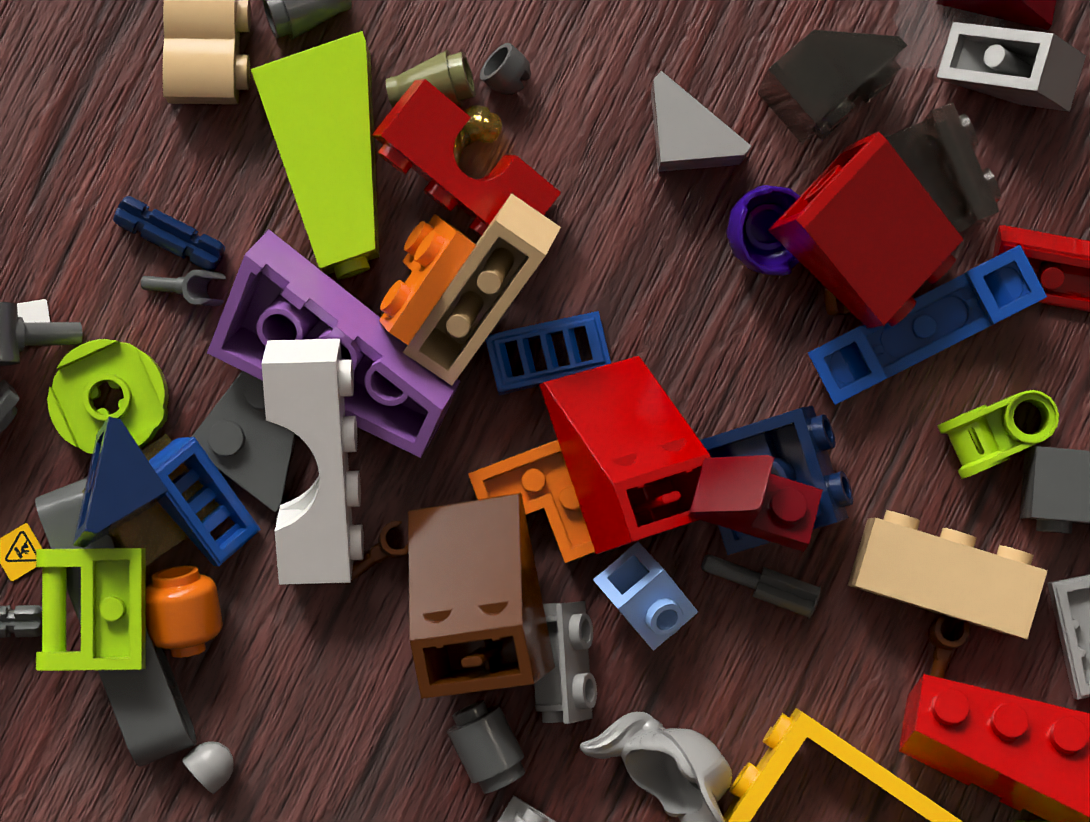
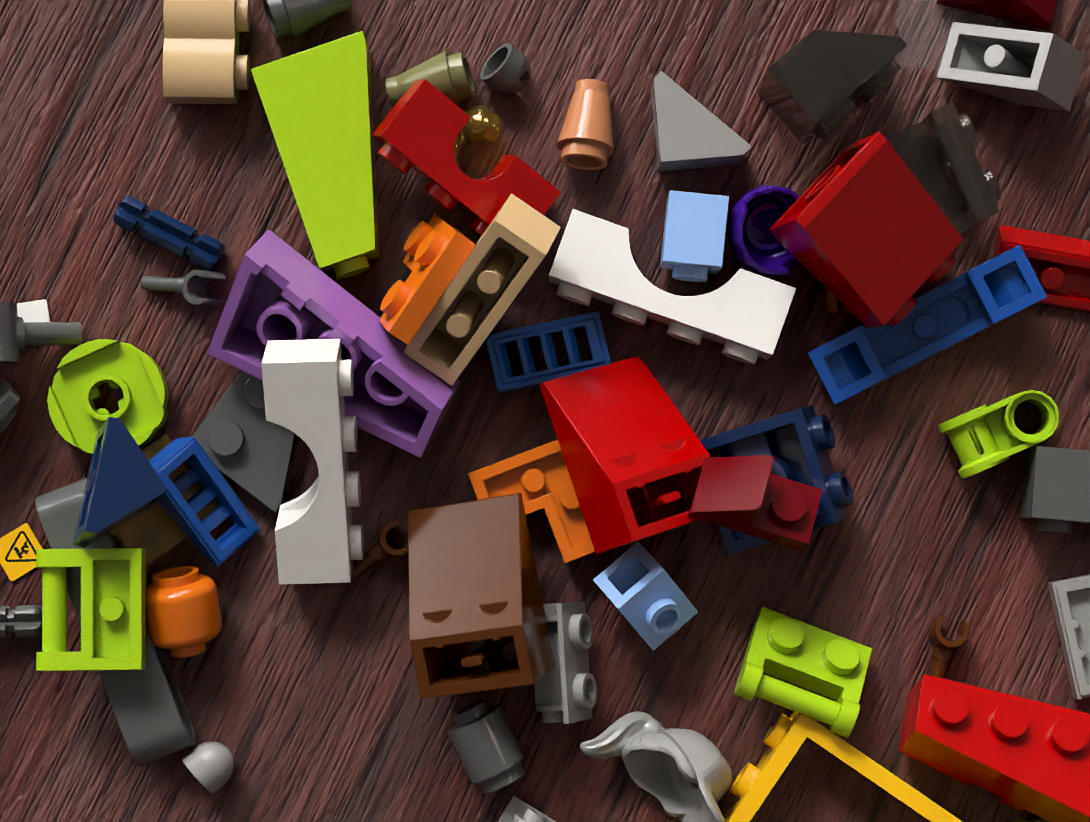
dark grey axle [701,554,821,619] -> none
tan brick [847,510,1048,639] -> none
none -> white arch [549,209,796,365]
none -> nougat cone [556,79,614,170]
none -> light blue brick [660,190,729,282]
none -> lime plate [734,606,872,738]

